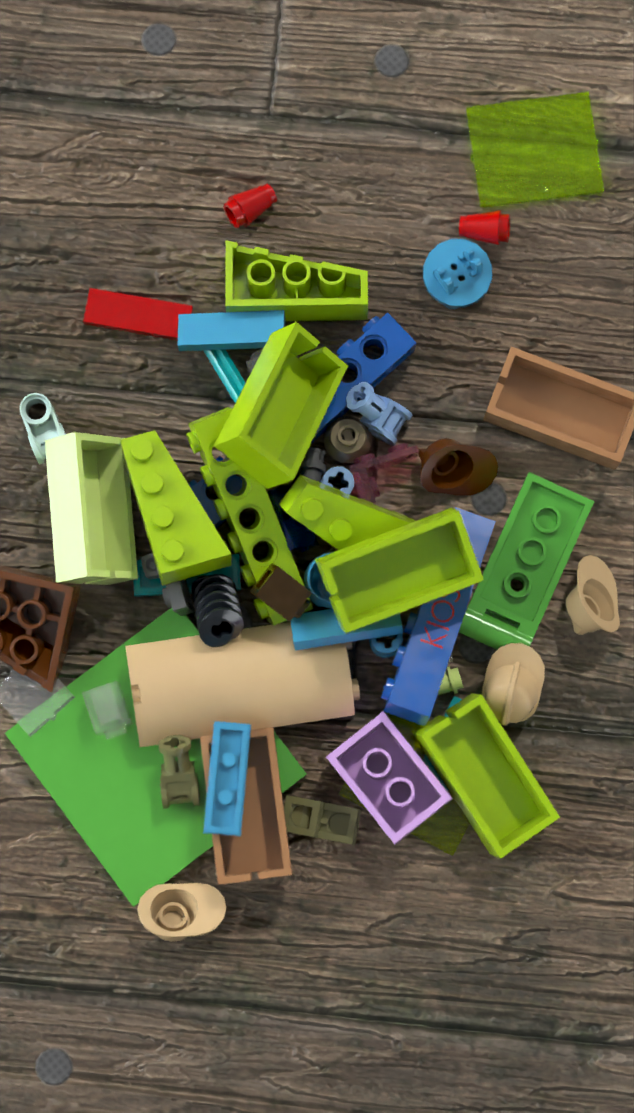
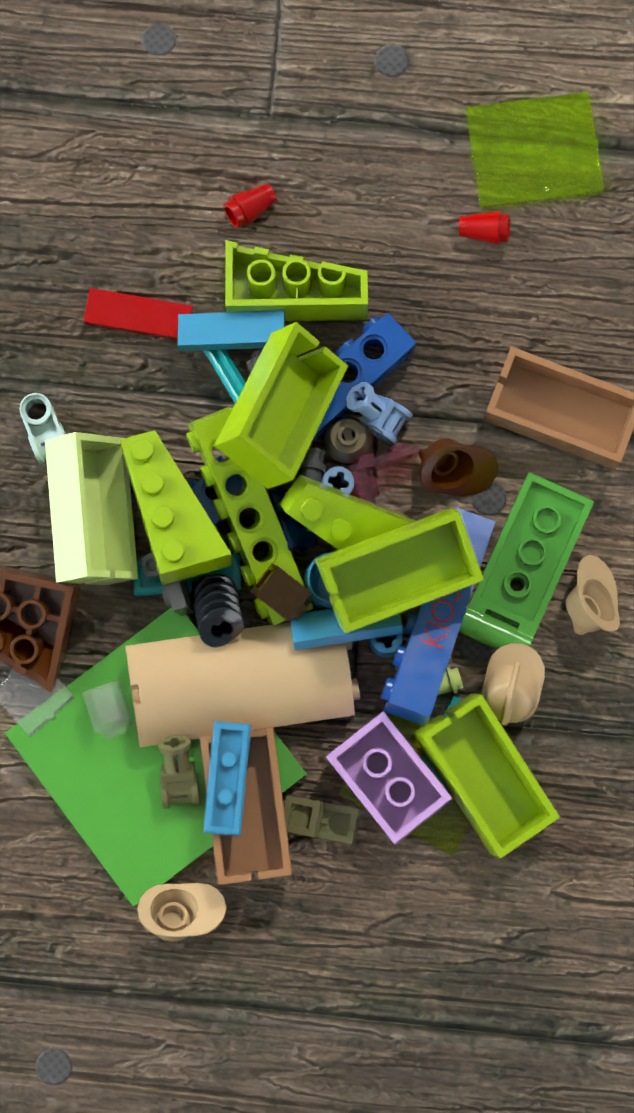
dark azure plate [423,239,492,309] -> none

